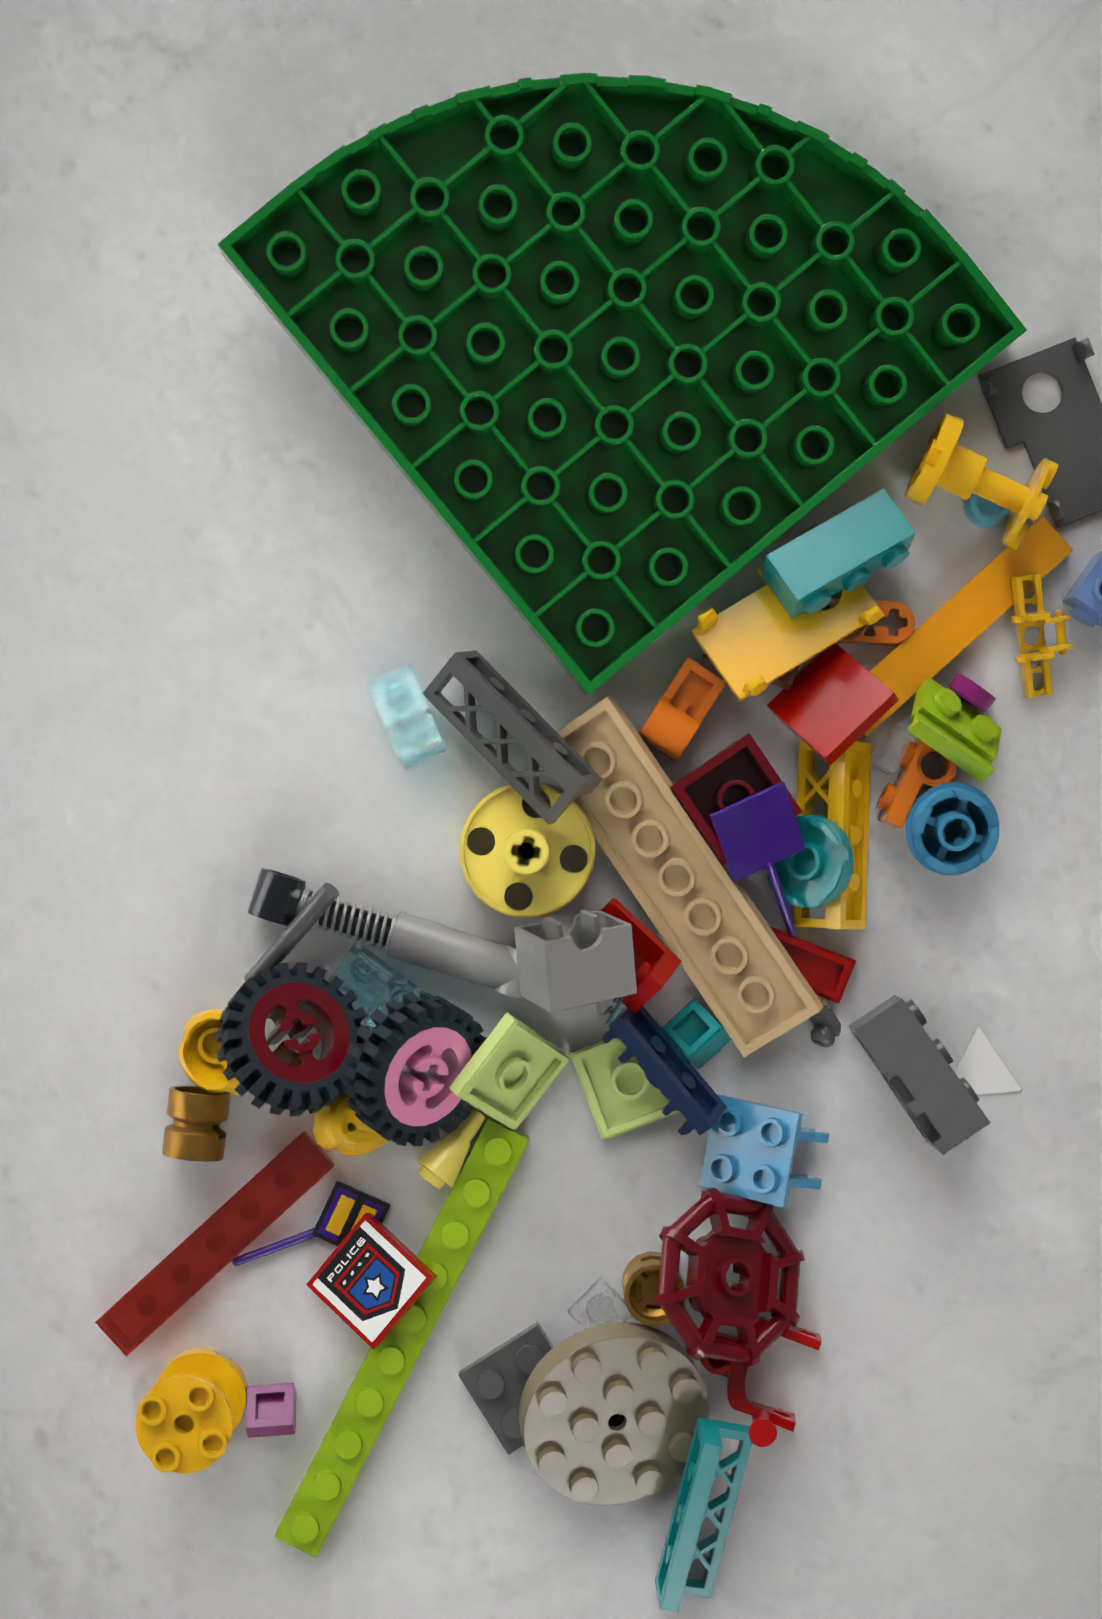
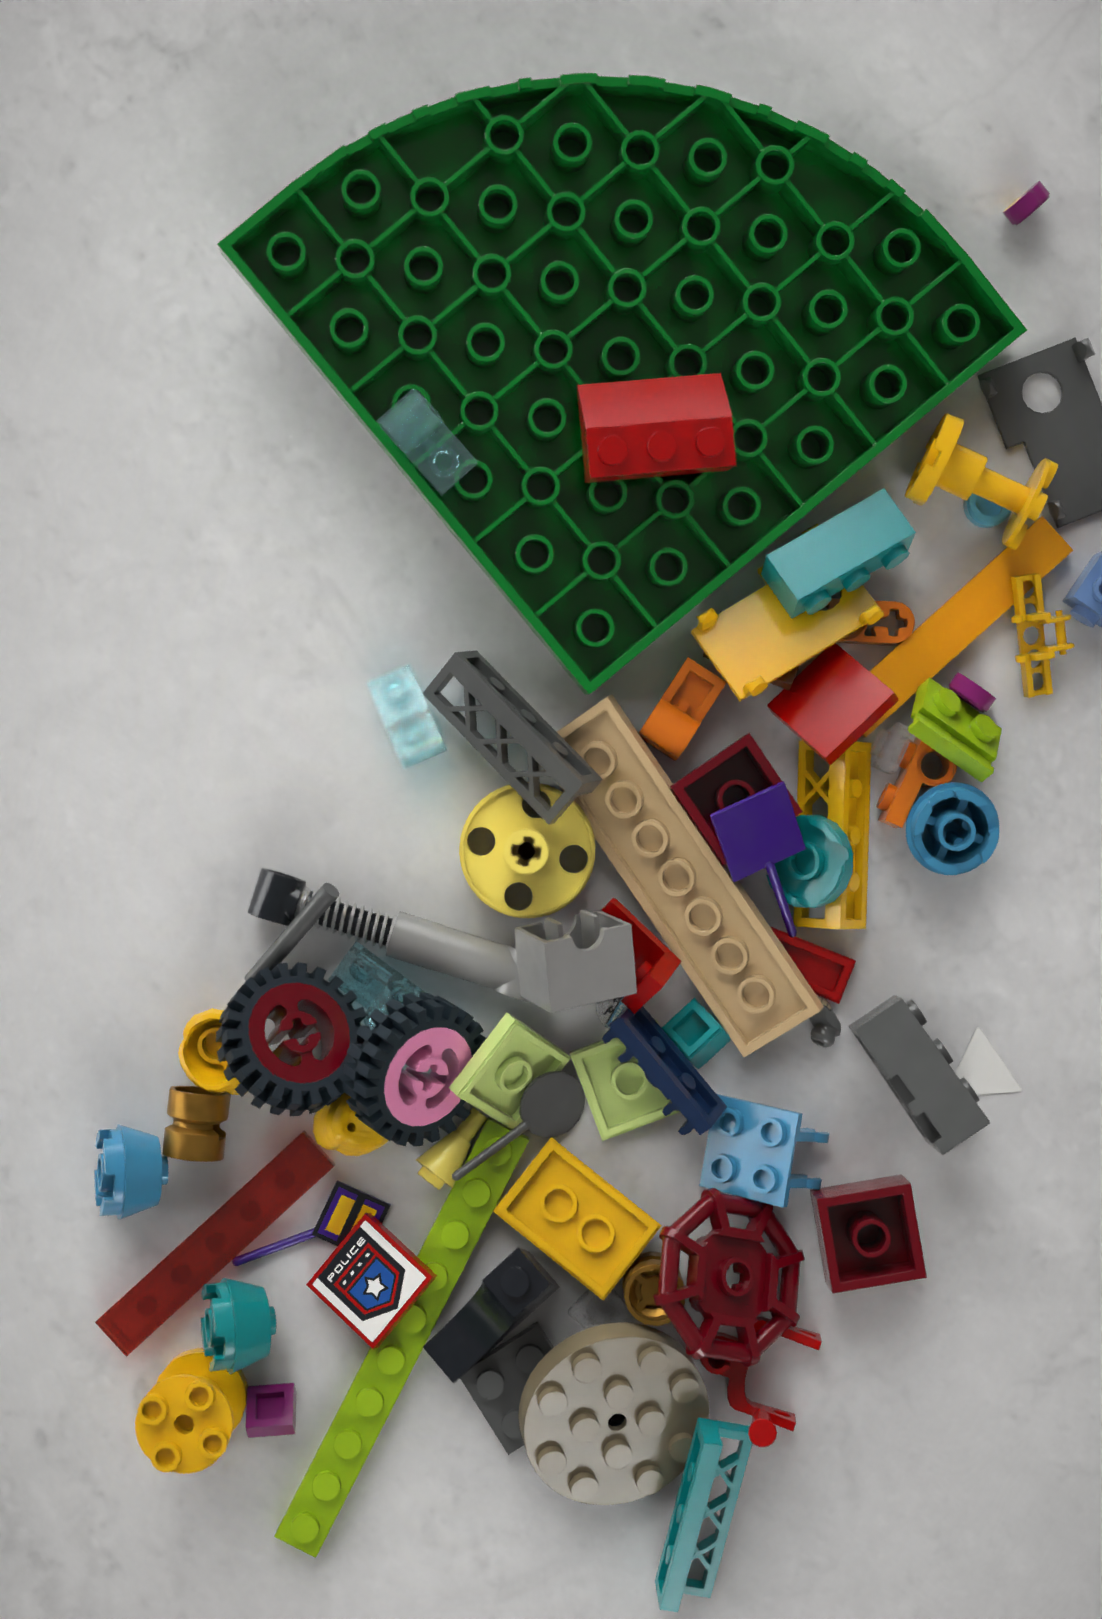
none -> dark azure cone [94,1124,169,1220]
none -> teal cone [201,1277,277,1374]
none -> clear light blue plate [376,389,478,496]
none -> black arch [423,1247,560,1383]
none -> dark grey piece [452,1071,585,1181]
none -> yellow tile [493,1137,662,1301]
none -> red slope [577,373,736,483]
none -> dark red brick [810,1174,927,1294]
none -> magenta tile [1002,181,1050,225]

